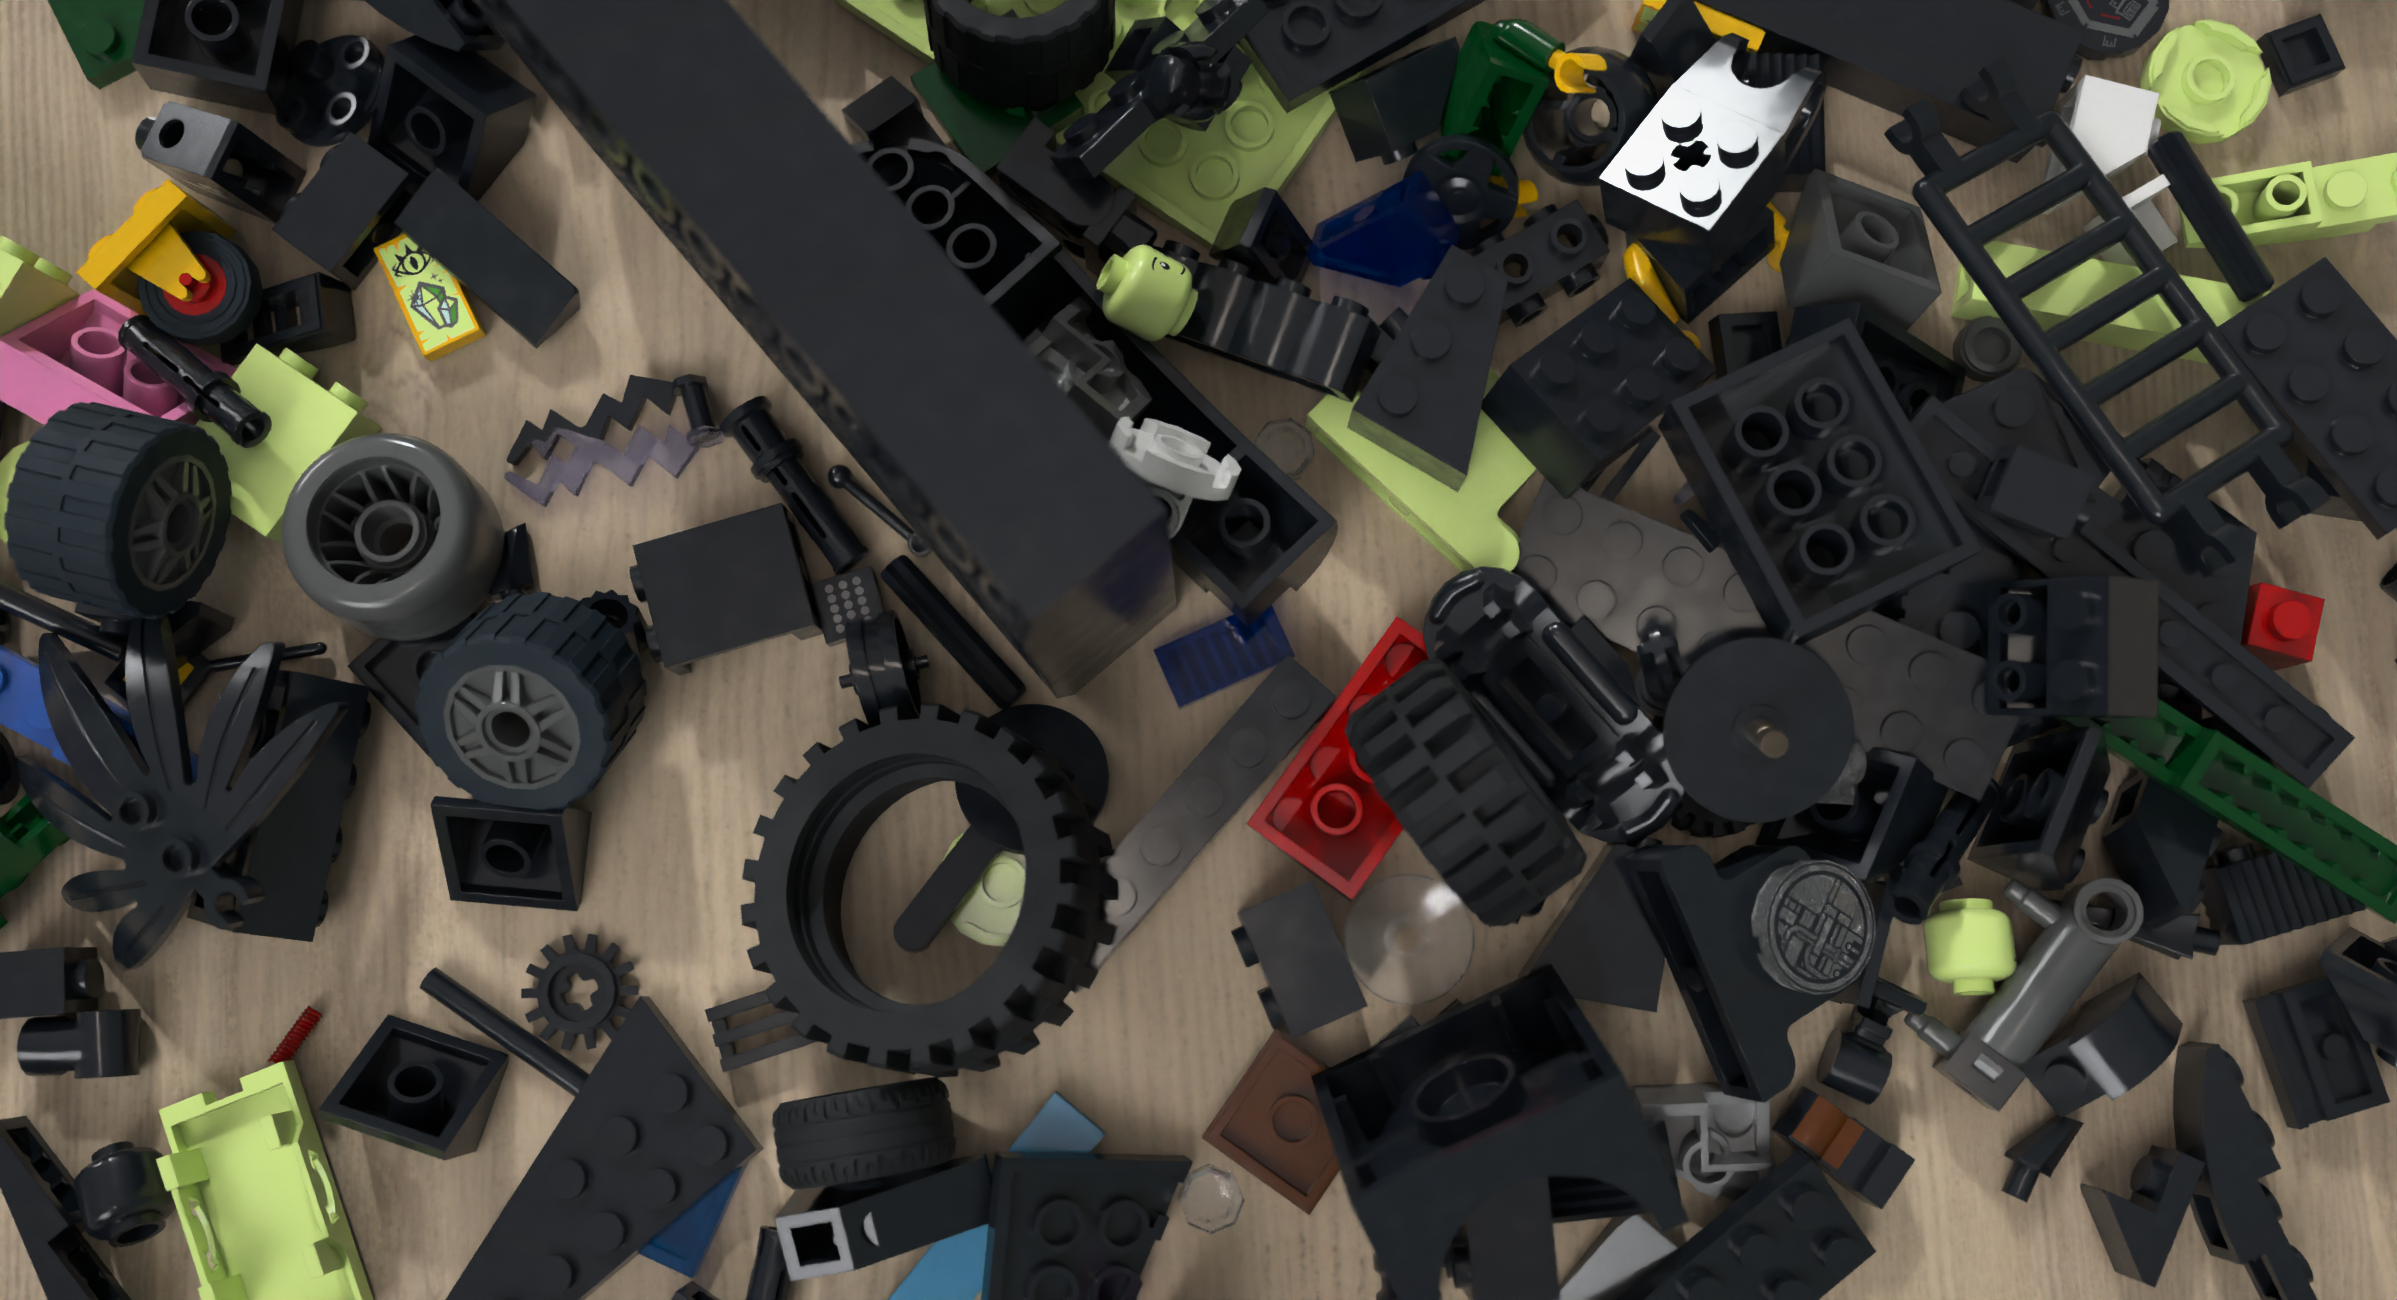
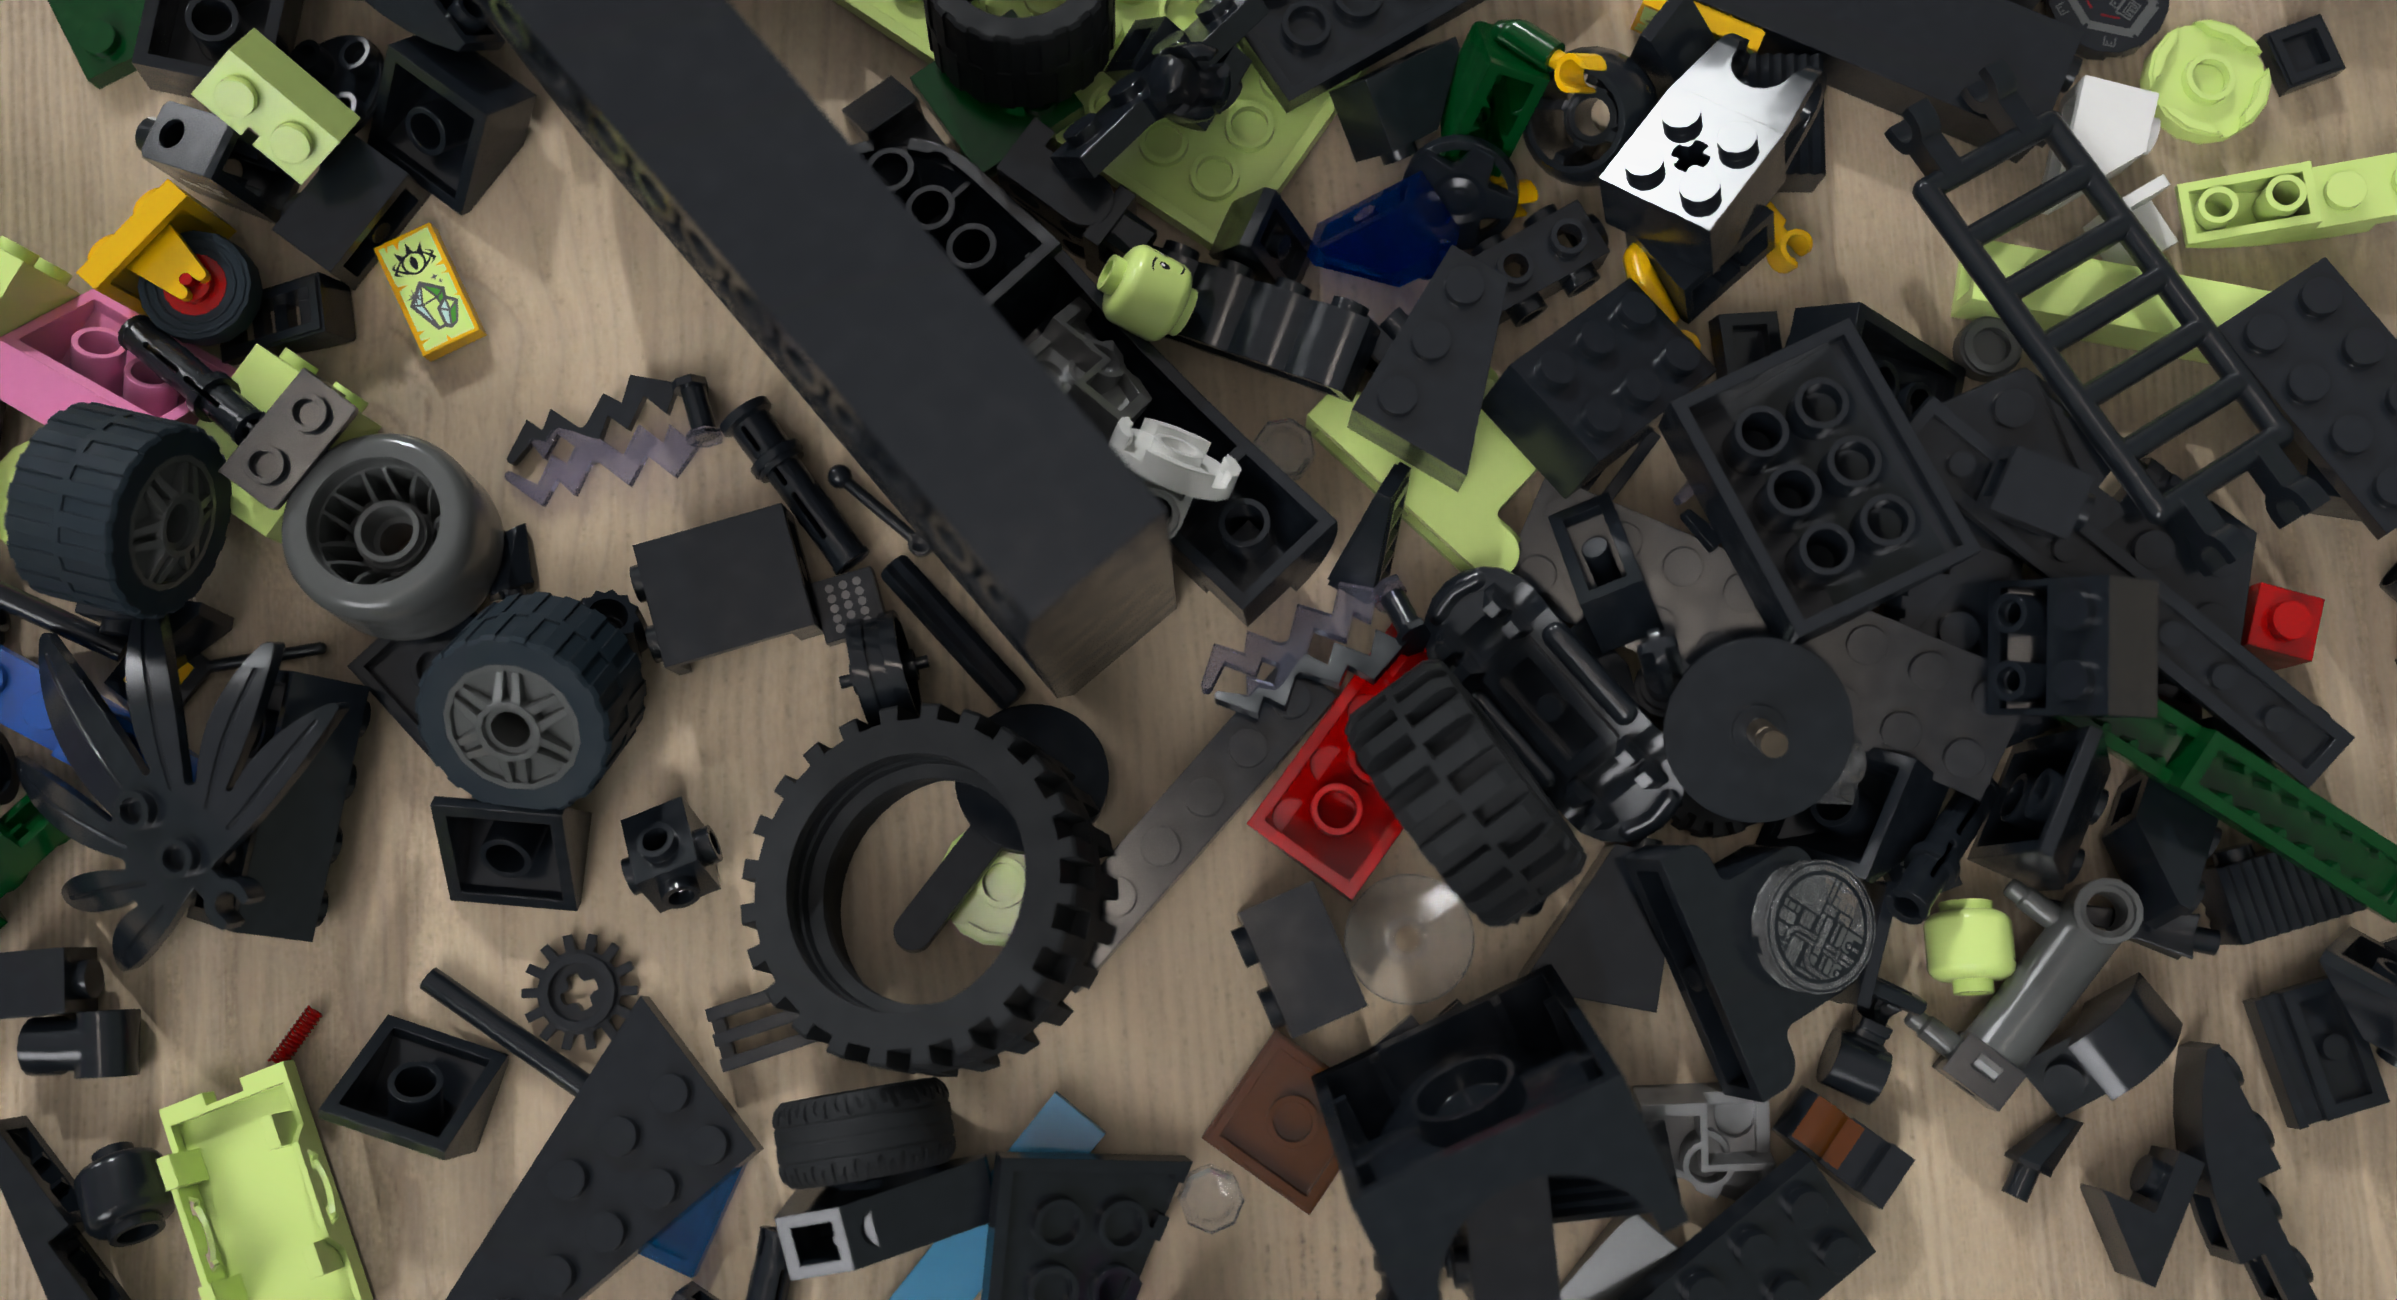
black slope [394,168,580,349] -> none
clear blue tile [1153,605,1295,710] -> none
dark grey slope [1780,168,1942,331] -> none
black axle [2148,130,2274,302] -> none
none -> yellowish green piece [191,28,361,185]
none -> black bracket [218,368,358,510]
none -> black brick [621,796,723,913]
none -> piece [1201,574,1431,719]
none -> black slope [1327,462,1411,606]
none -> black slope [1548,492,1665,654]

